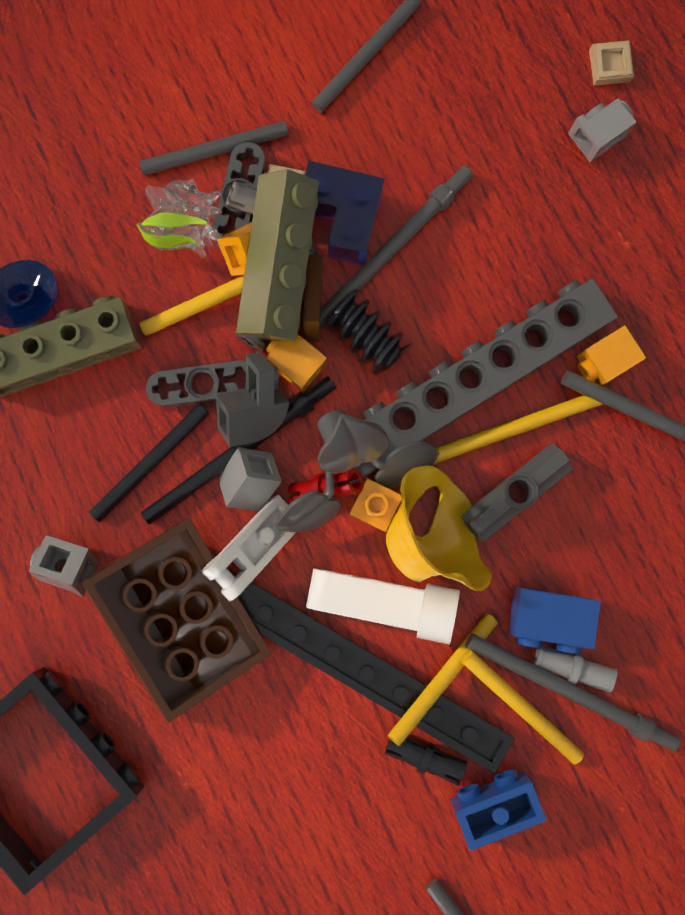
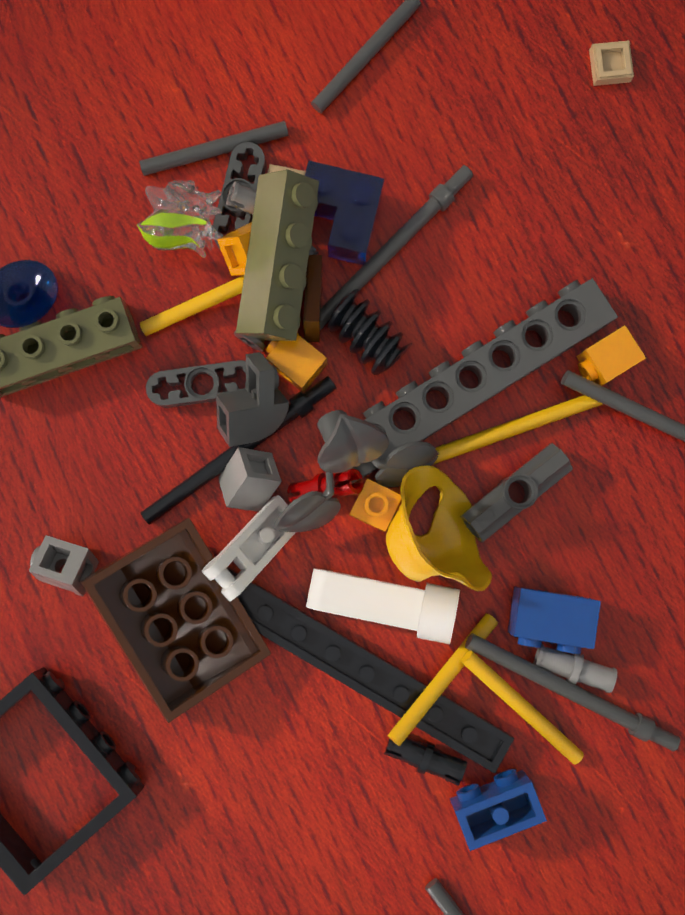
black bar [89,403,210,522] -> none
light grey brick [568,98,637,163] -> none

